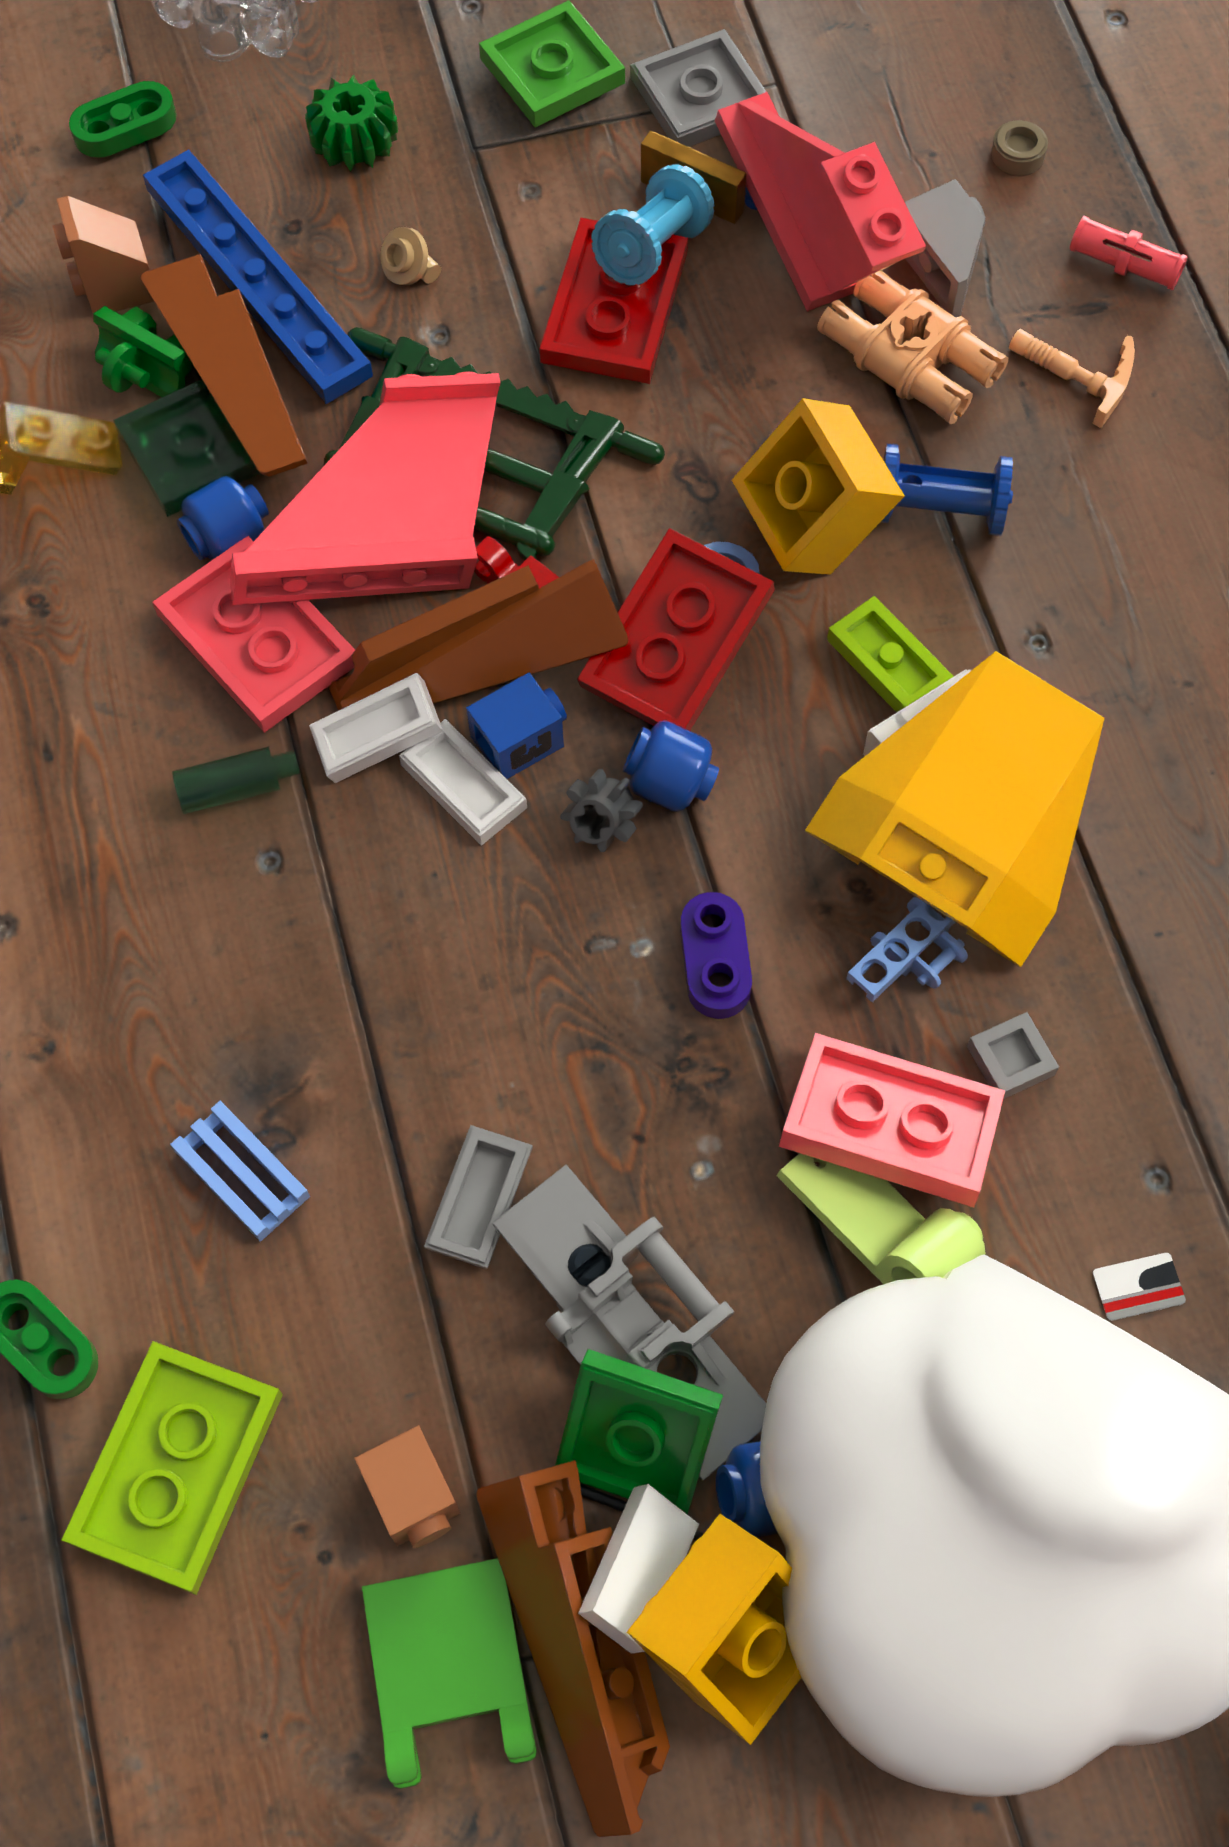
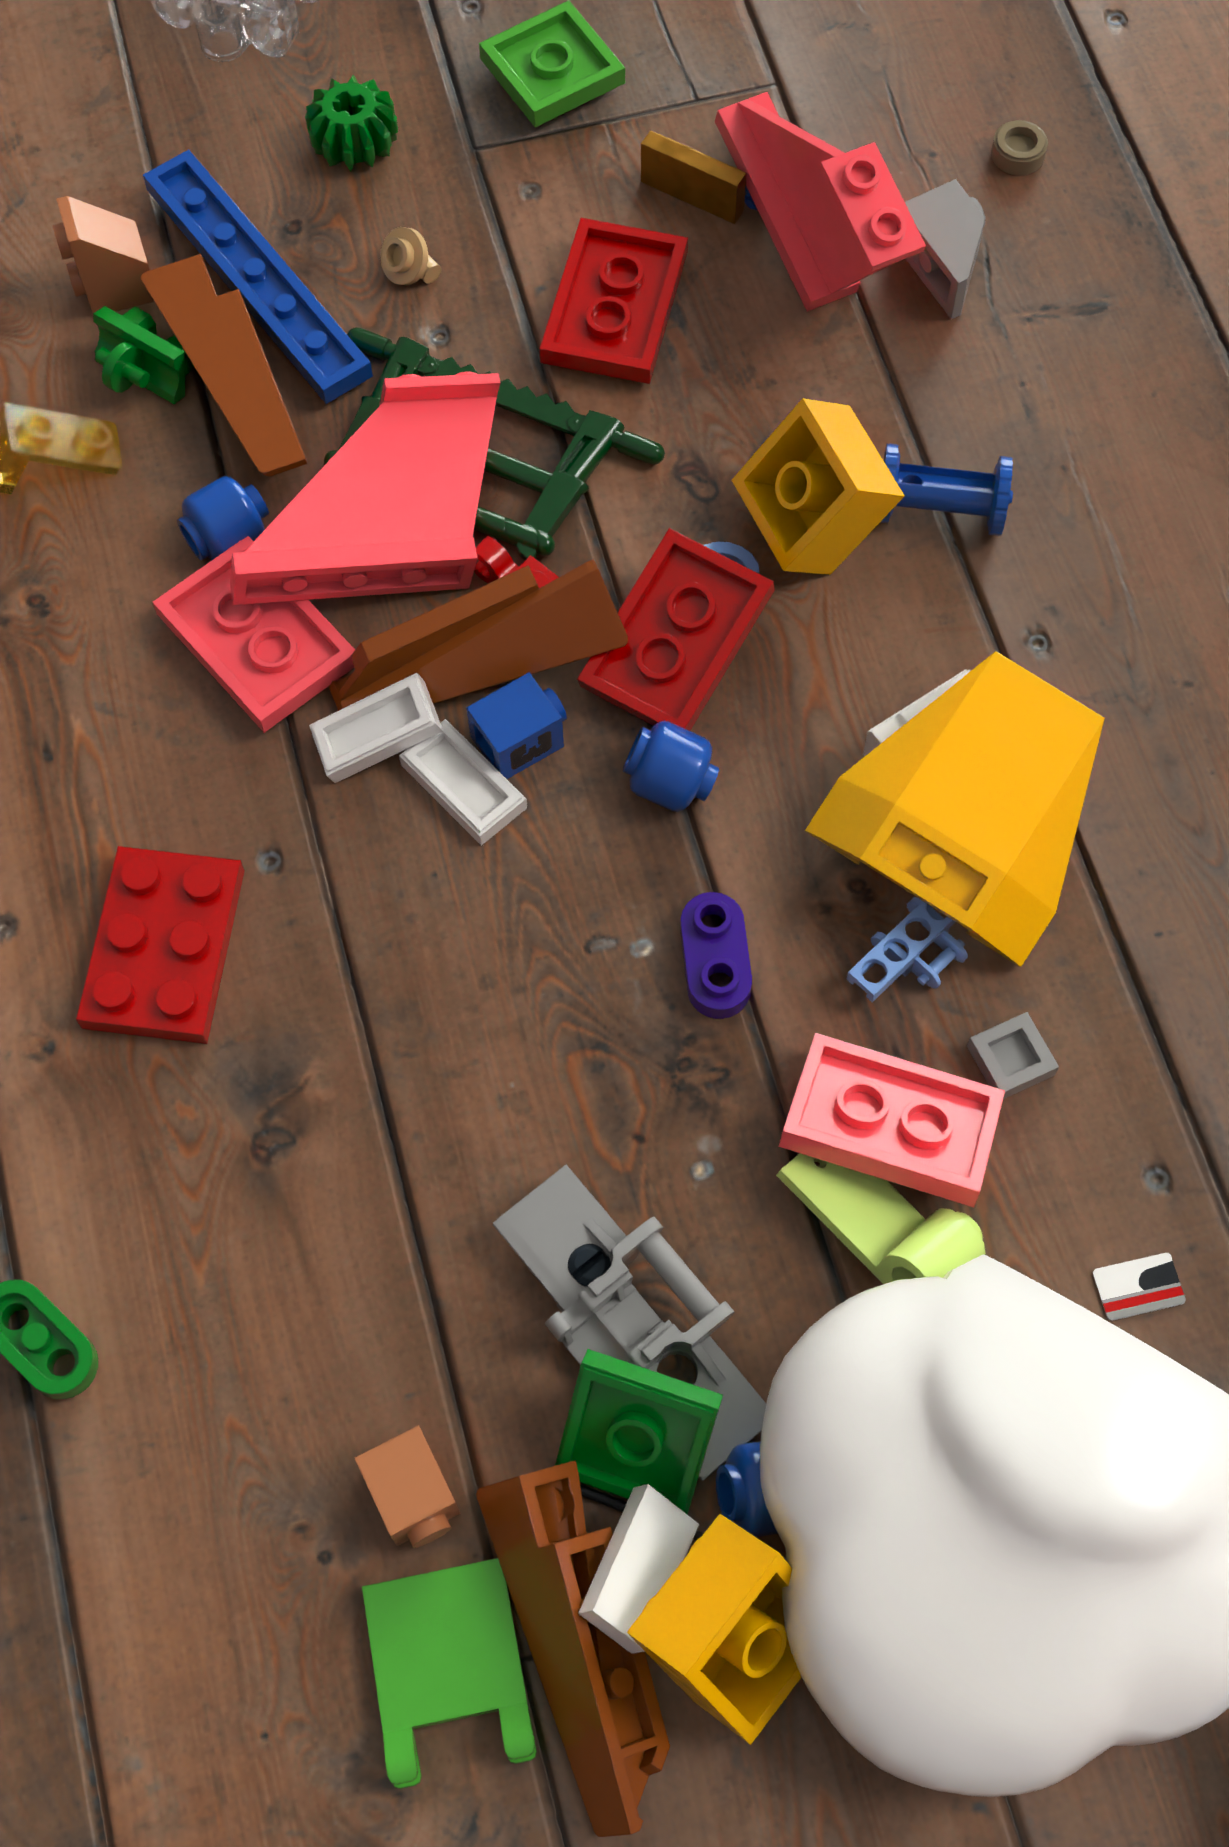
lime plate [62,1341,283,1595] -> none
green plate [69,81,177,157] -> none
clear green plate [113,379,260,517] -> none
light blue tile [170,1100,310,1242] -> none
clear green cylinder [172,746,300,814] -> none
light grey tile [424,1125,533,1269] -> none
dark grey gear [560,769,643,852] -> none
medium azure hose [591,164,714,285] -> none
light grey tile [630,29,773,147] -> none
light nougat pin [817,271,1008,424] -> none
lime plate [827,596,954,712] -> none
light nougat piece [1009,329,1135,428] -> none
coral pin [1070,216,1188,290] -> none
none -> red plate [76,846,245,1044]

